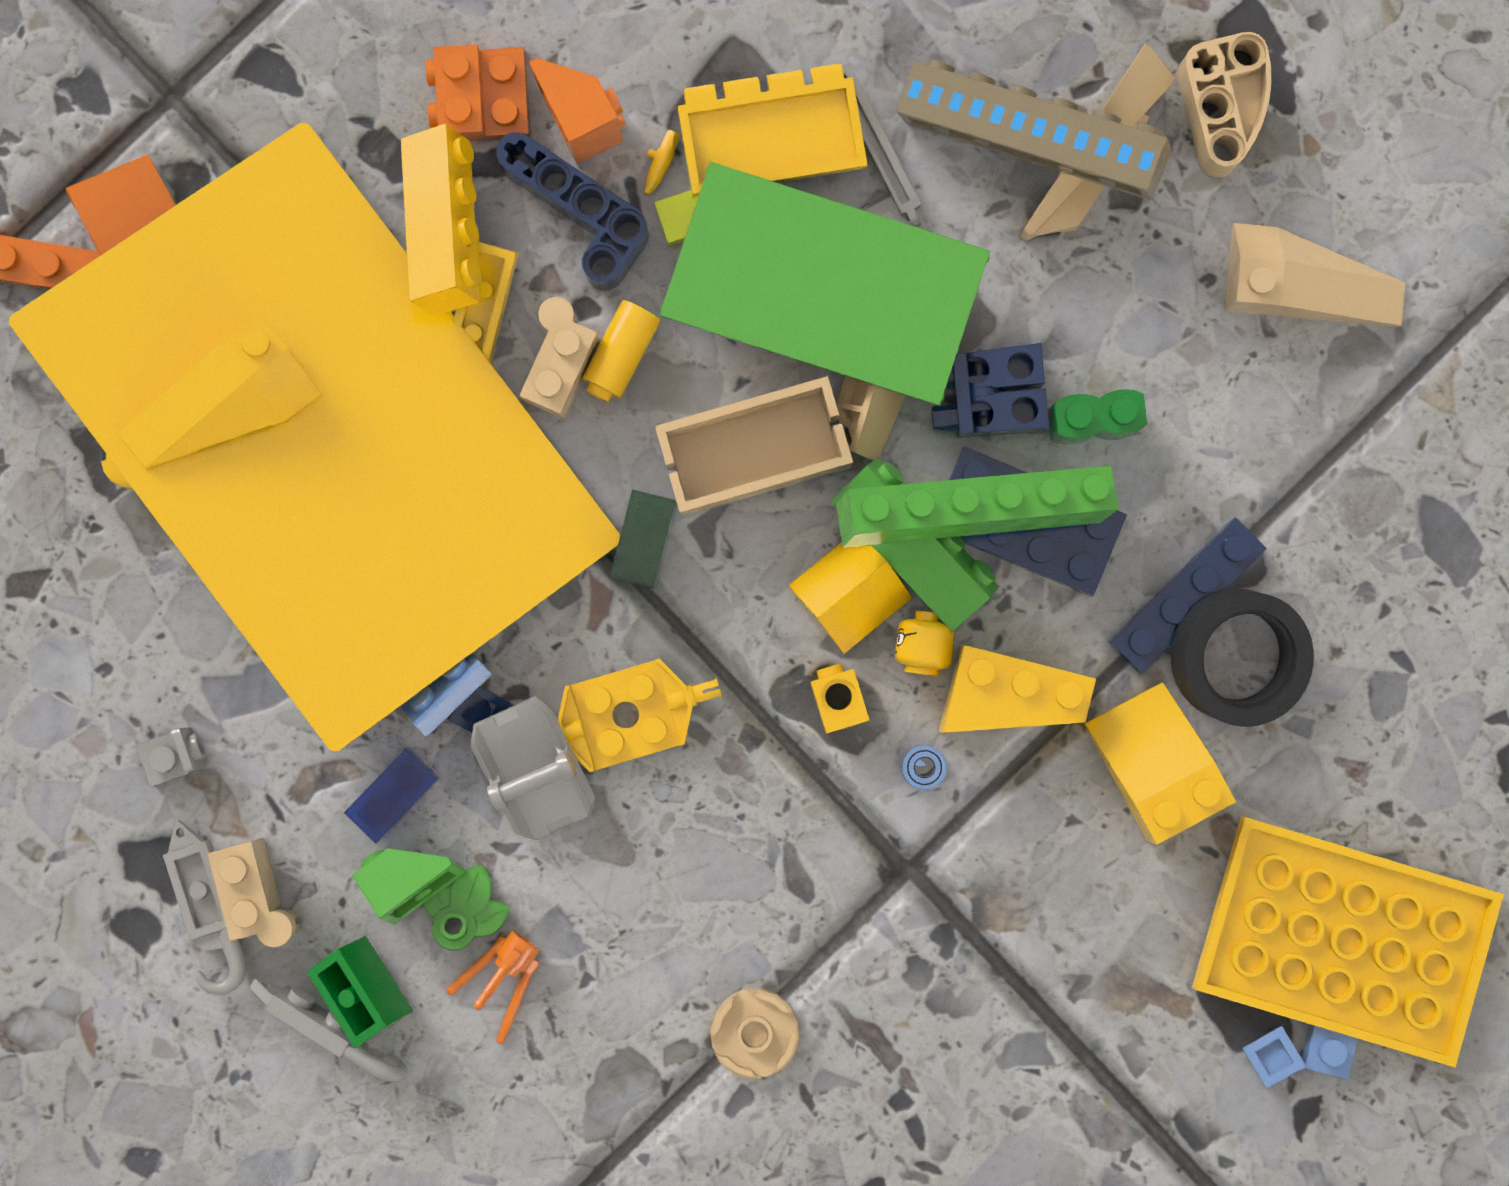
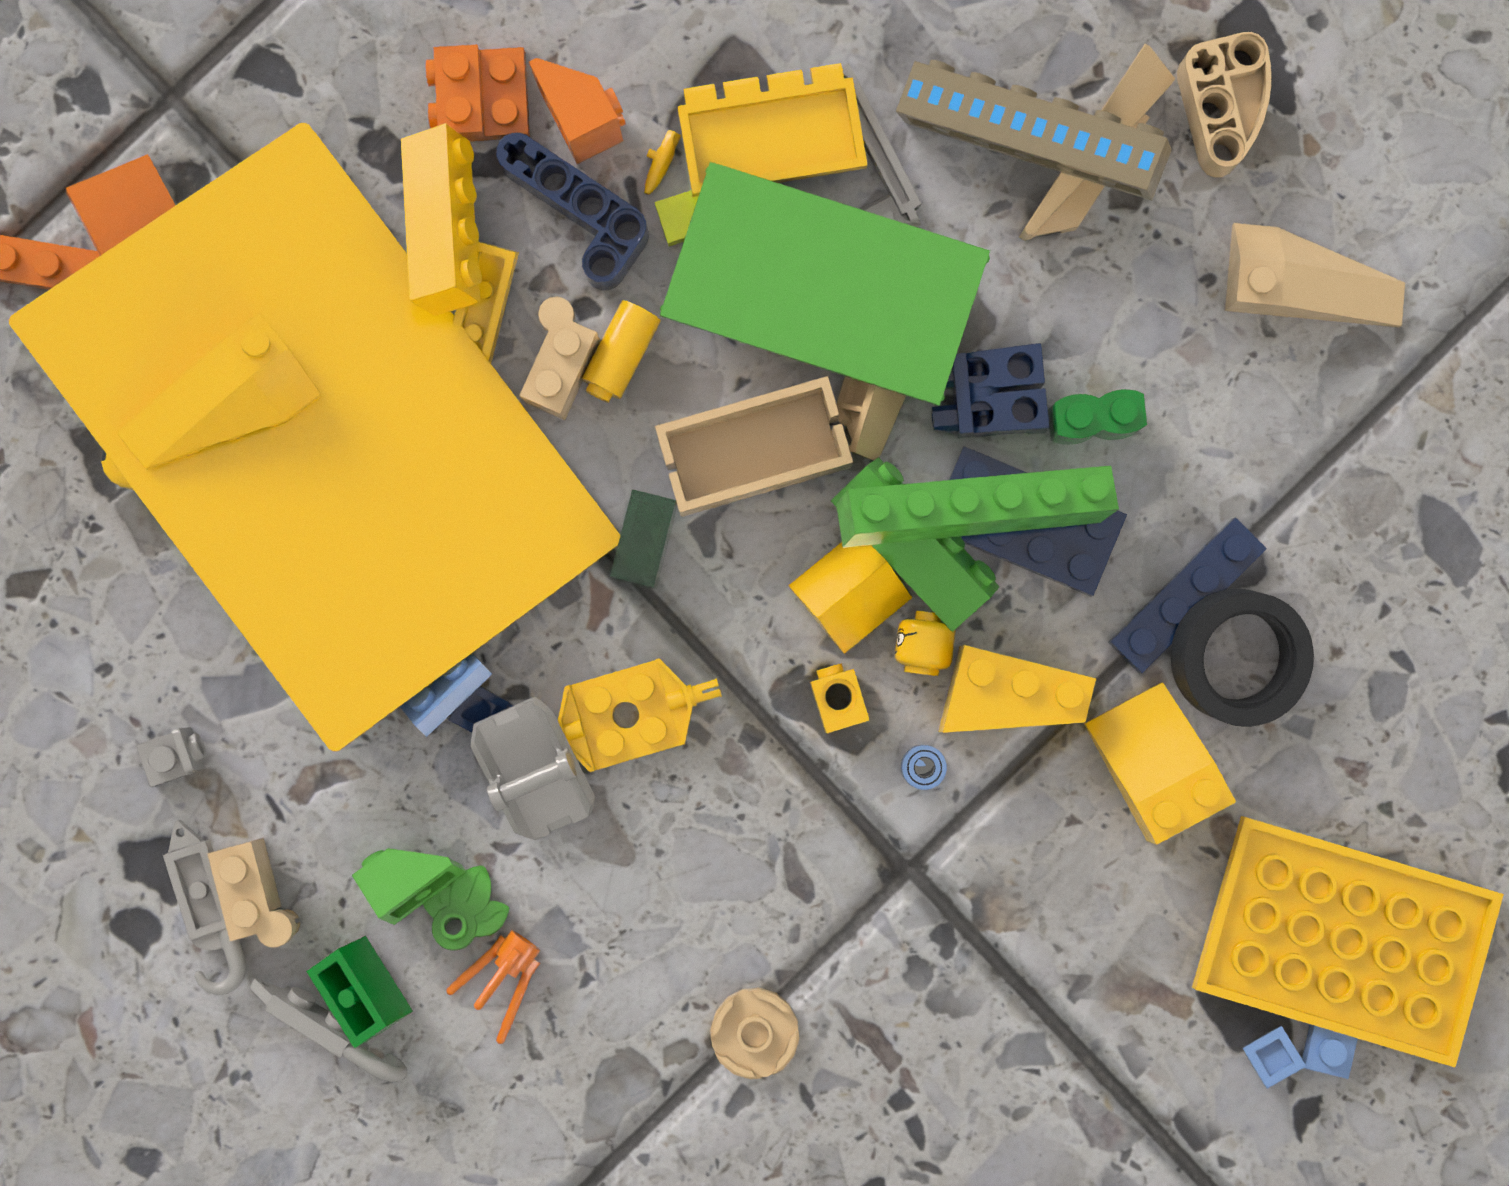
clear blue plate [344,748,440,844] -> none

